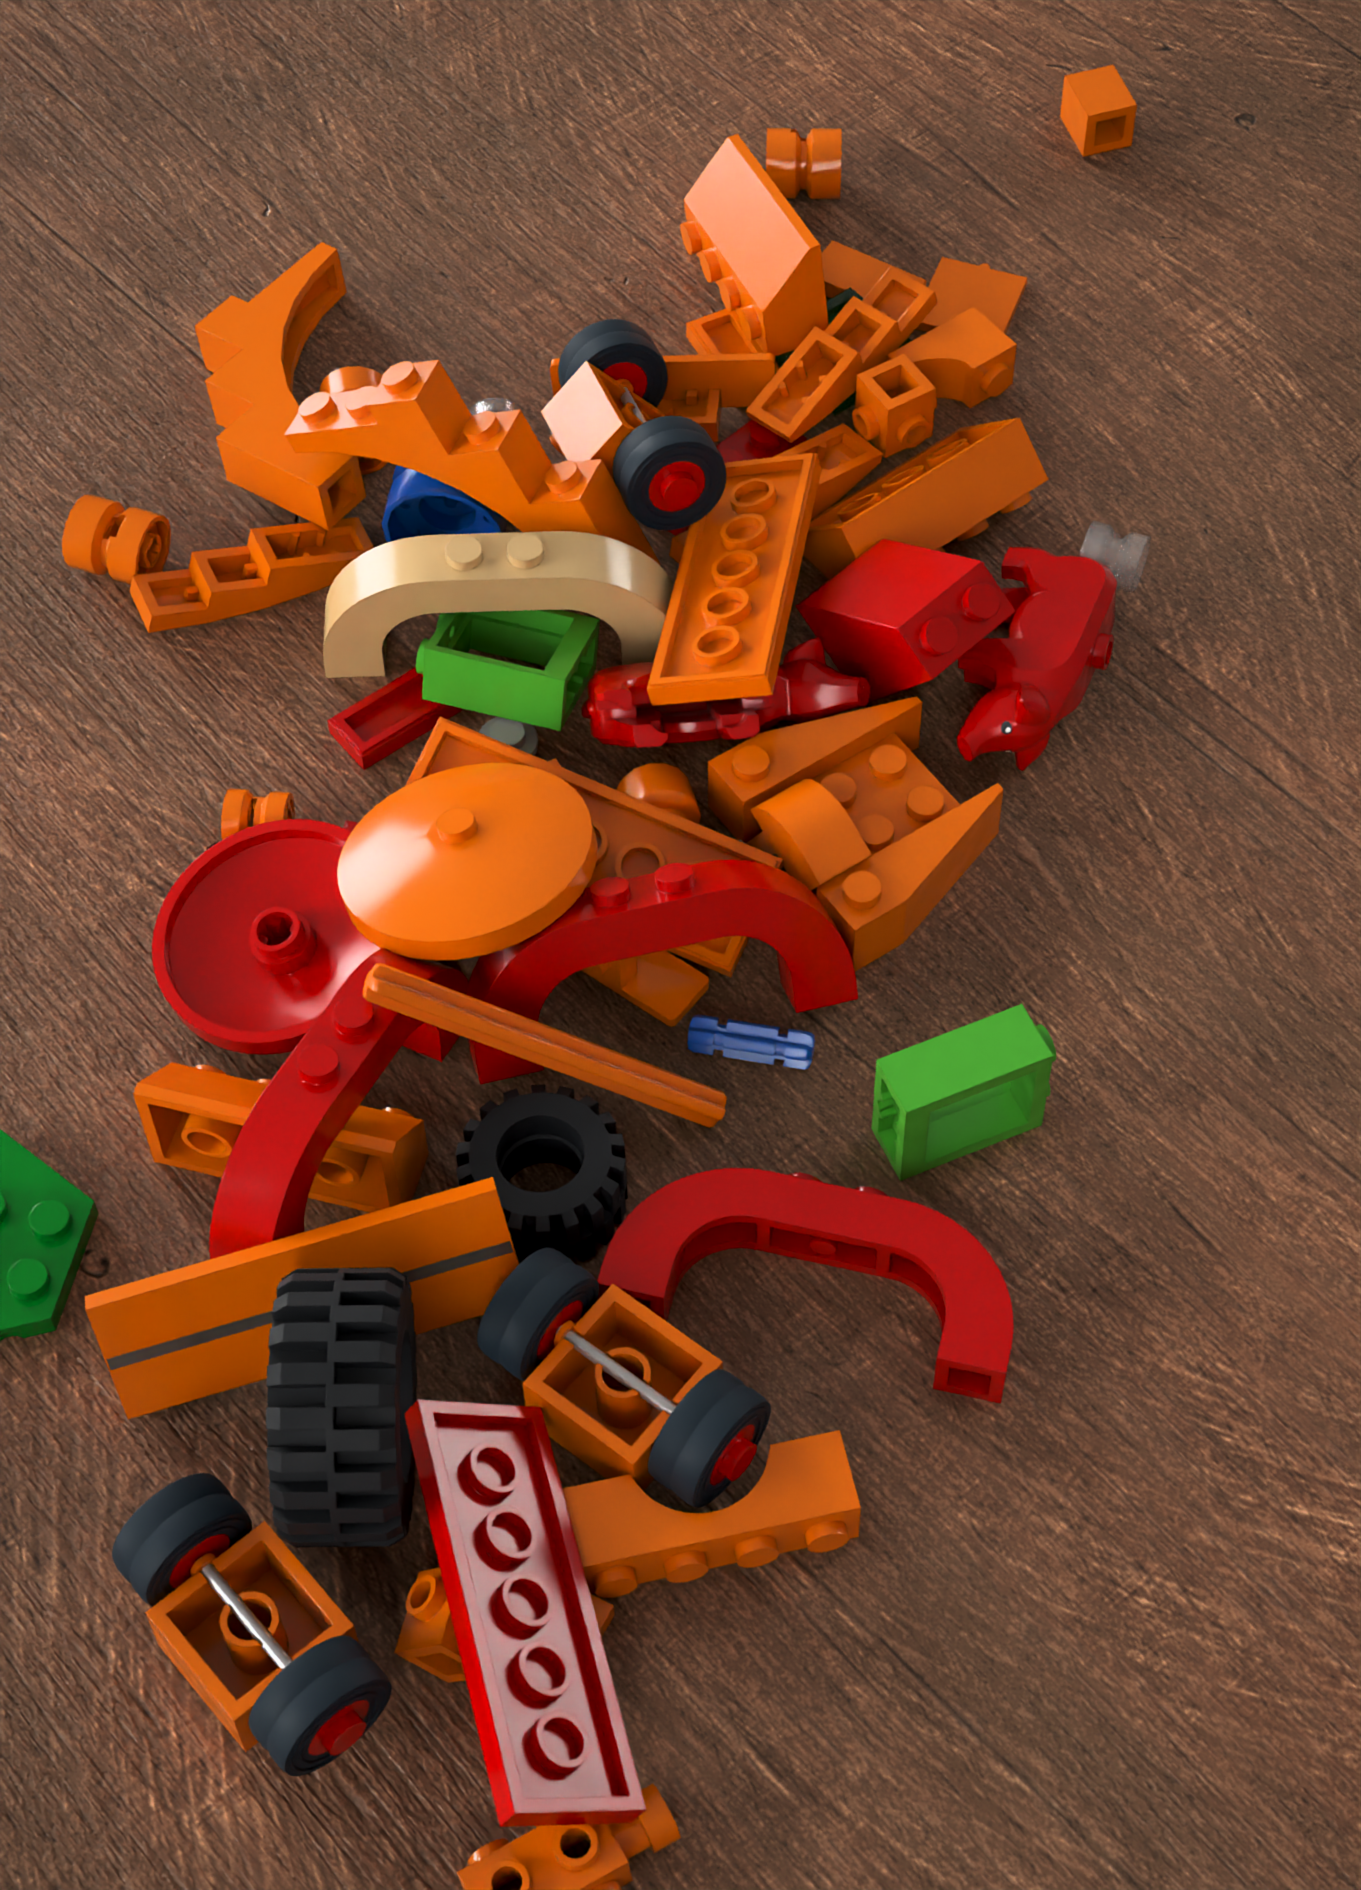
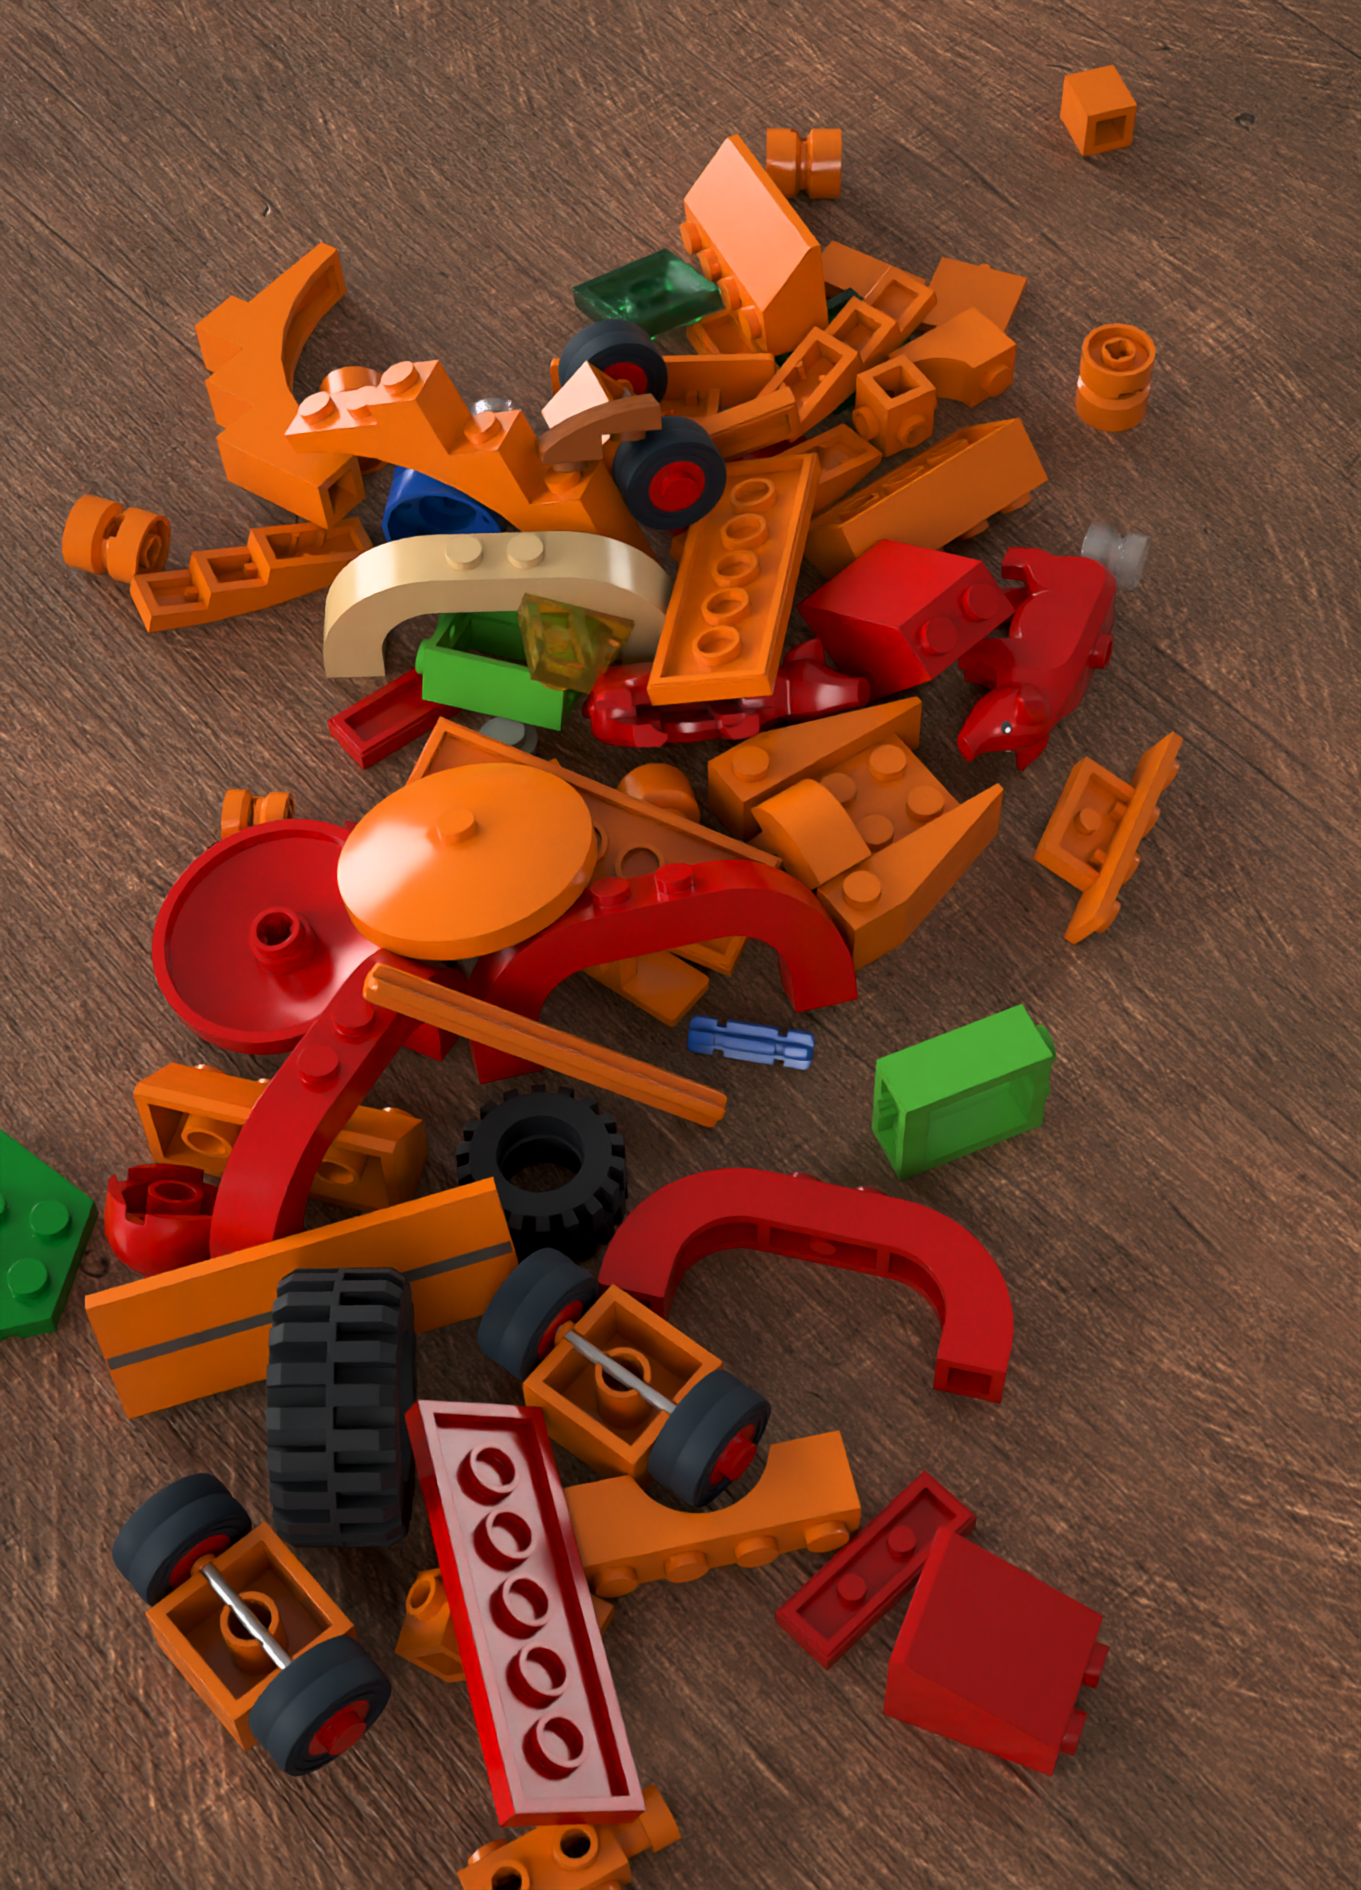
none -> red cylinder [104,1163,218,1279]
none -> clear yellow wing [516,593,635,694]
none -> dark orange slope [535,393,662,472]
none -> clear green plate [572,248,723,340]
none -> orange tile [696,386,802,463]
none -> red tile [775,1470,977,1671]
none -> red slope [883,1526,1110,1776]
none -> orange bracket [1033,731,1183,945]
none -> orange wheel [1074,323,1156,432]

